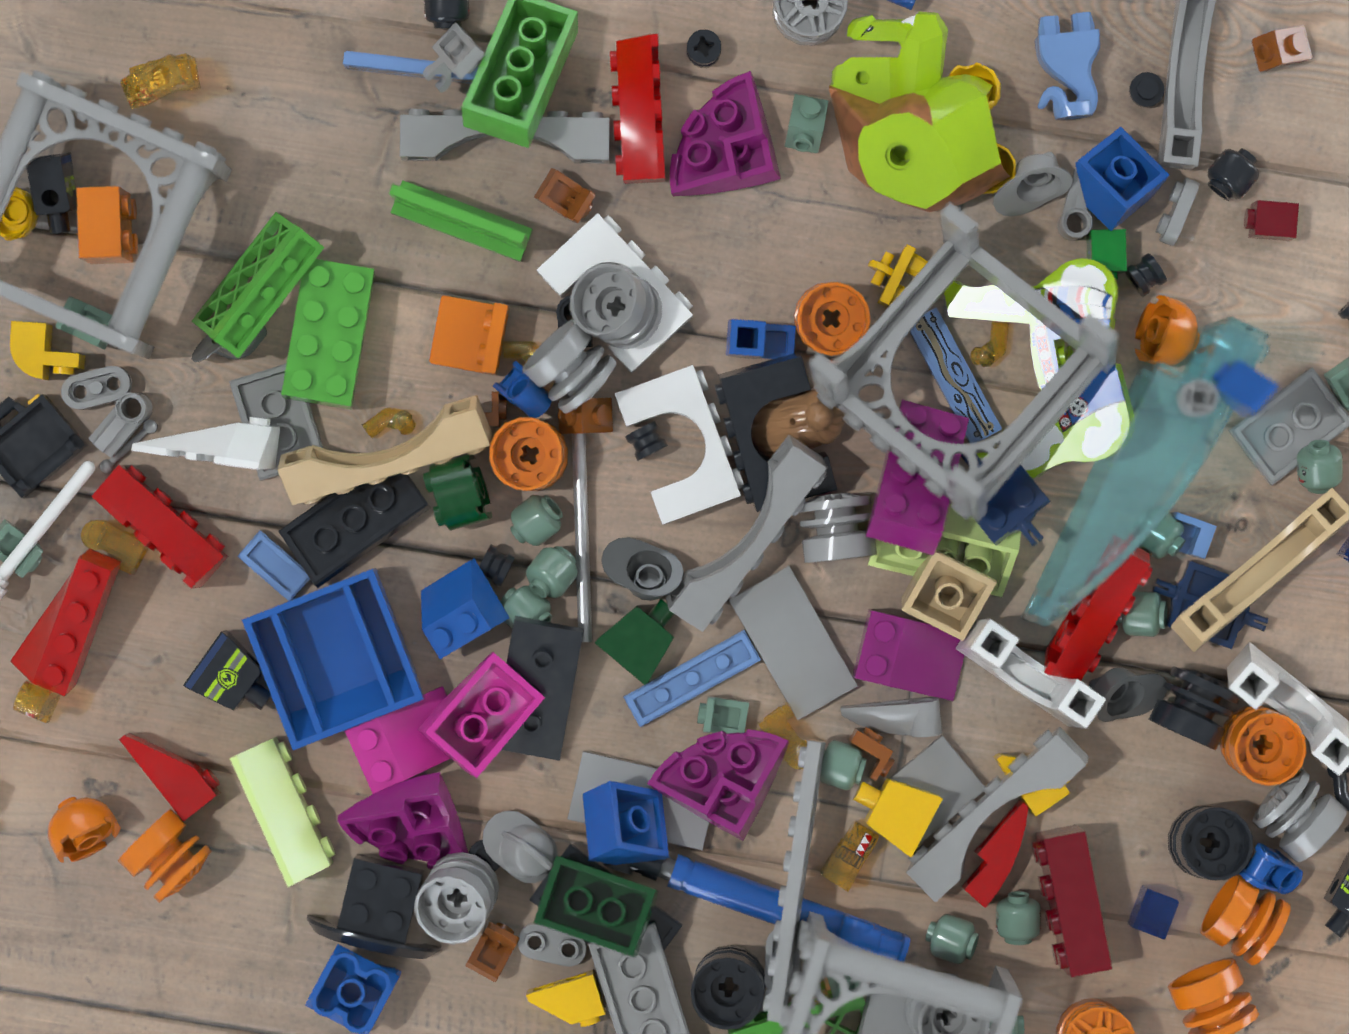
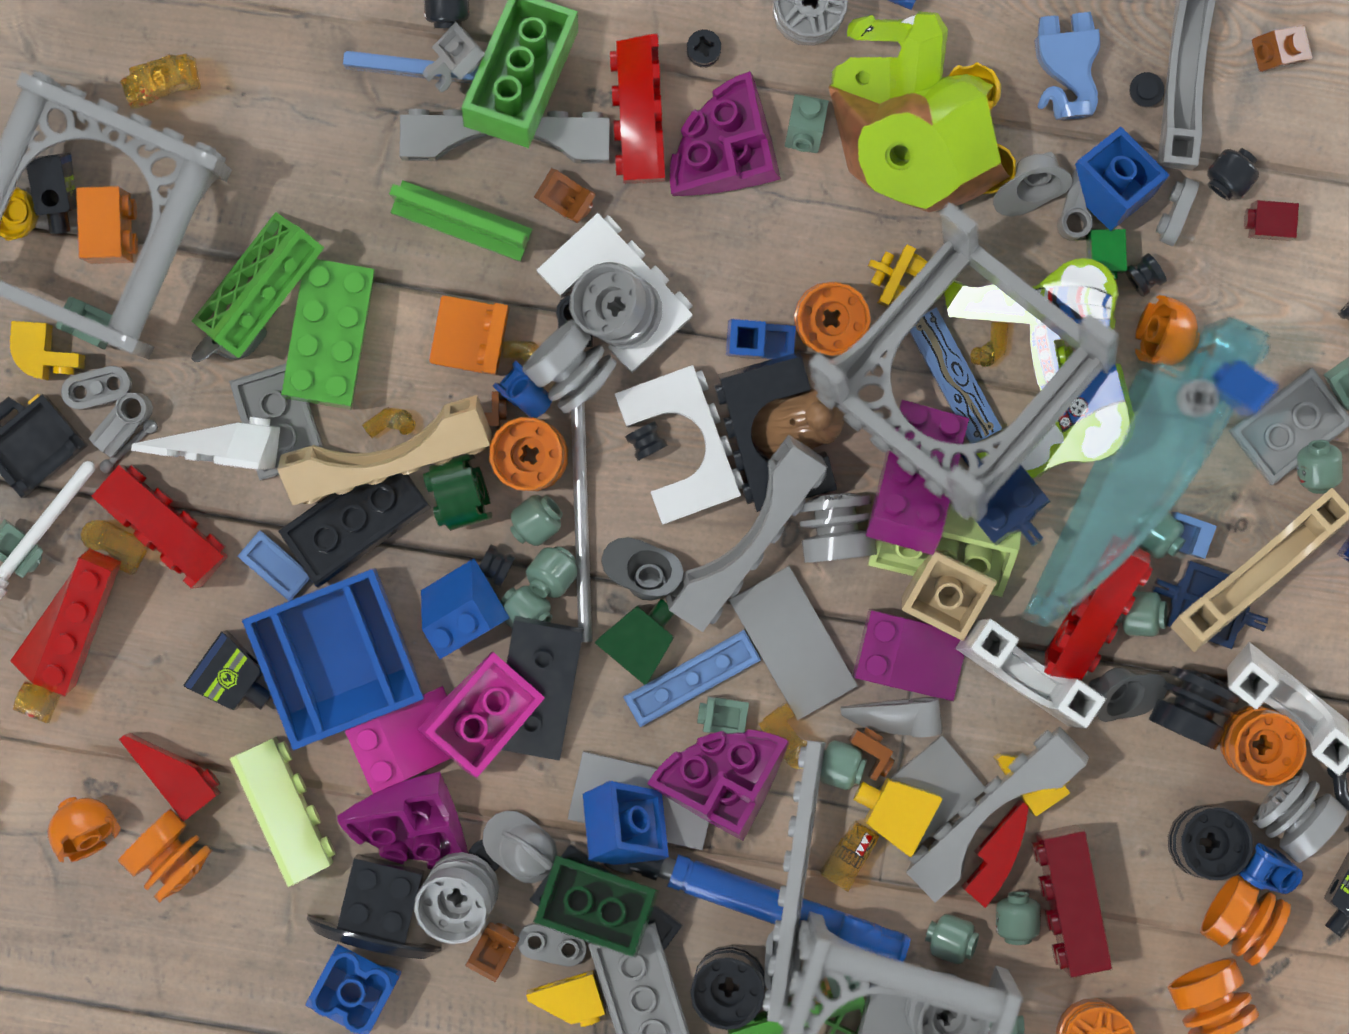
dark orange bracket [558,398,613,434] -> none
clear blue panel [1127,885,1179,940] -> none

